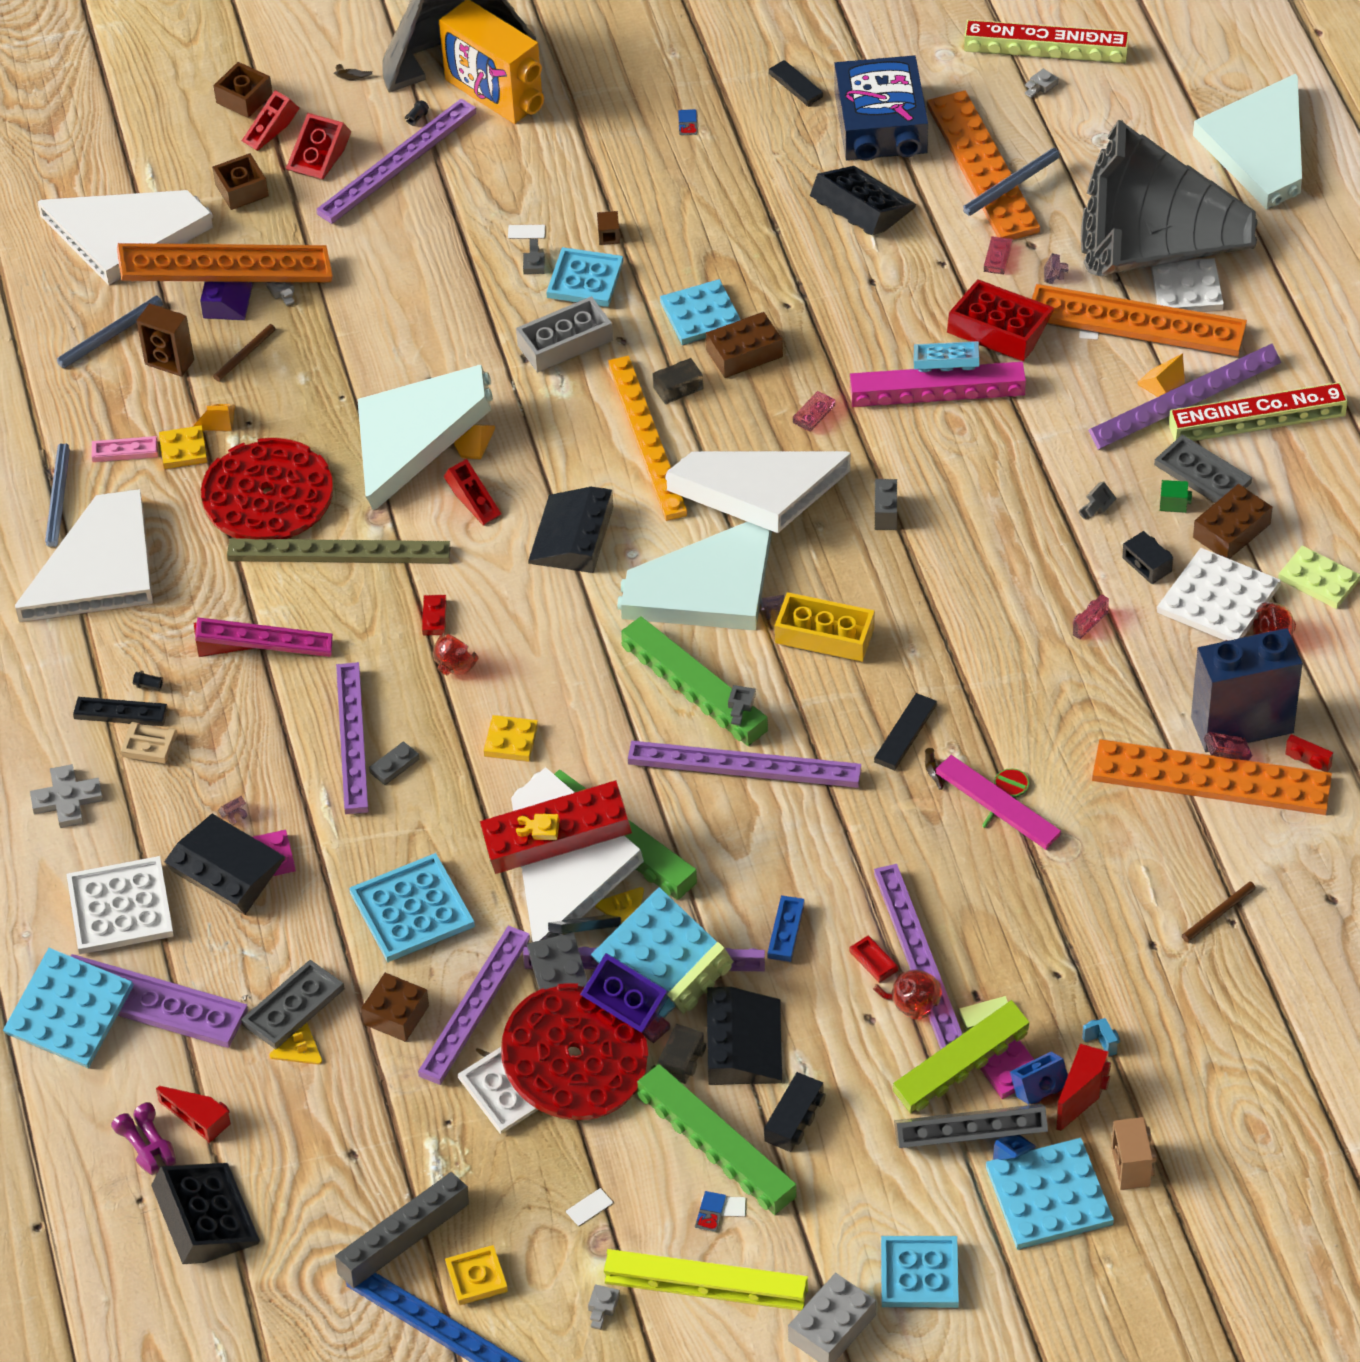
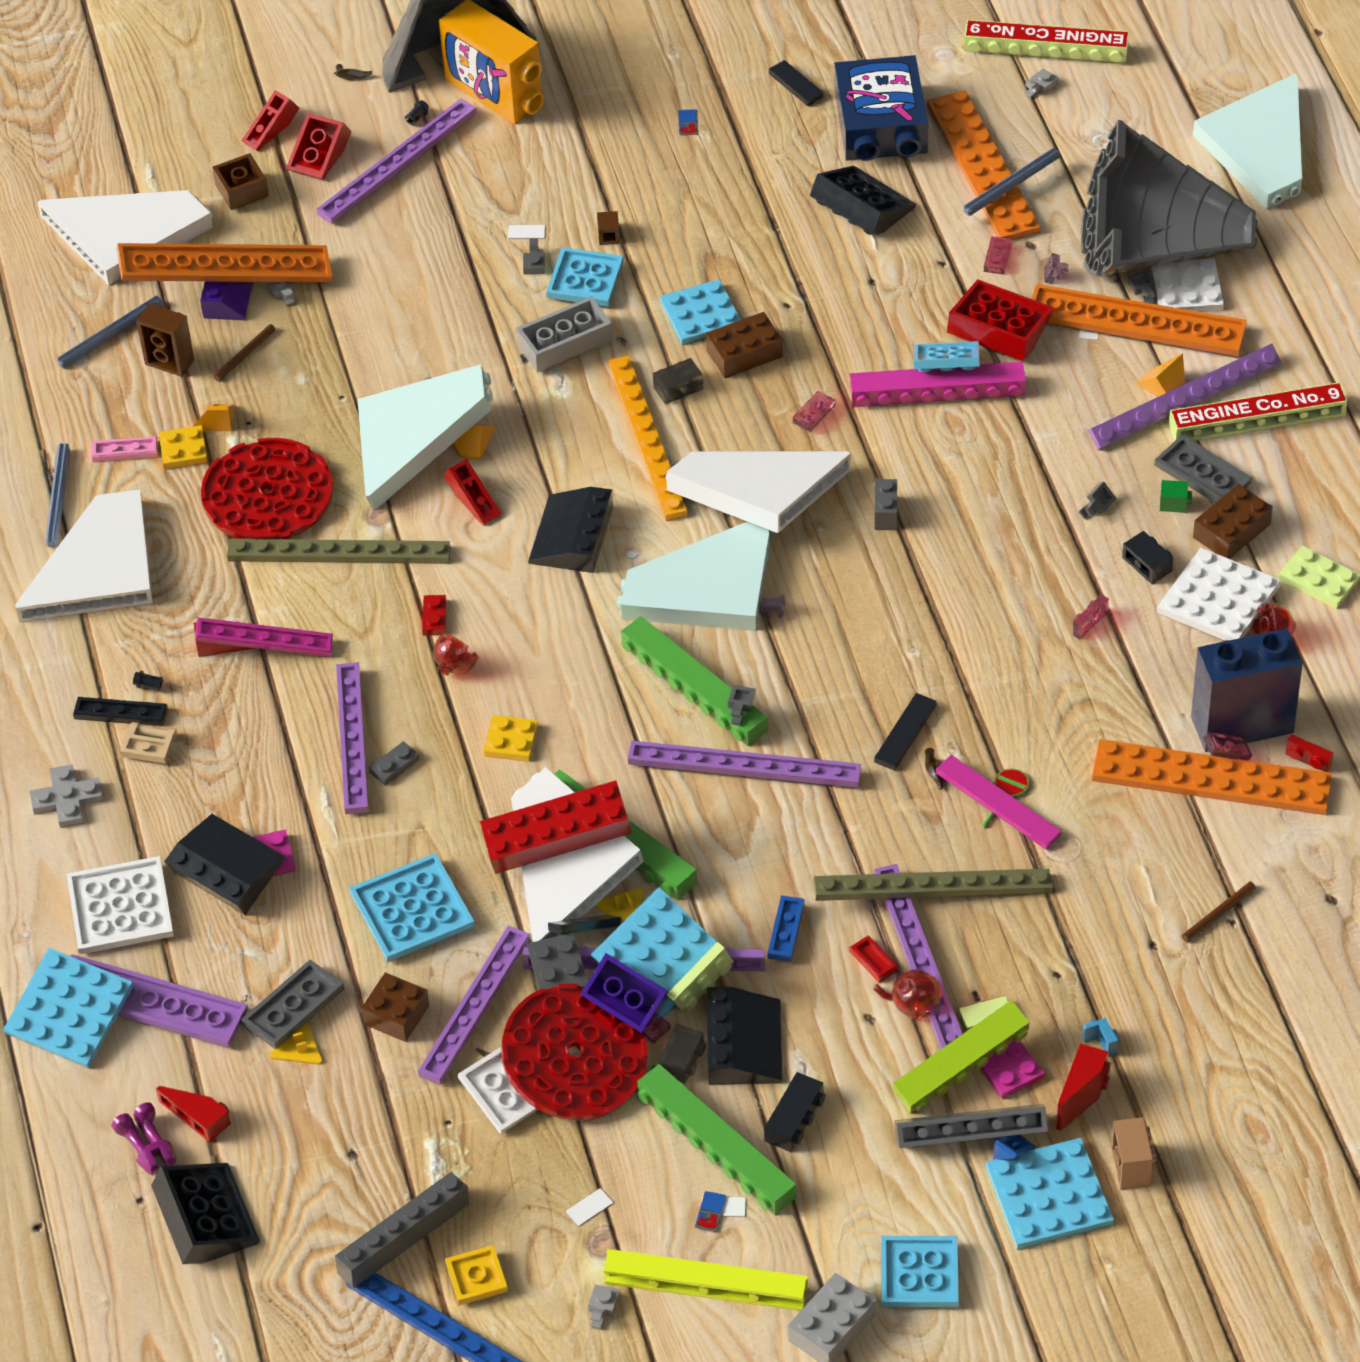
reddish brown brick [213,62,273,118] -> none
tile [218,795,247,825] -> none
yellow plate [516,814,560,840] -> none
yellow brick [774,592,875,662] -> none
blue brick [1010,1052,1068,1105] -> none
none -> olive plate [813,868,1053,901]
none -> dark grey plate [1127,270,1155,304]

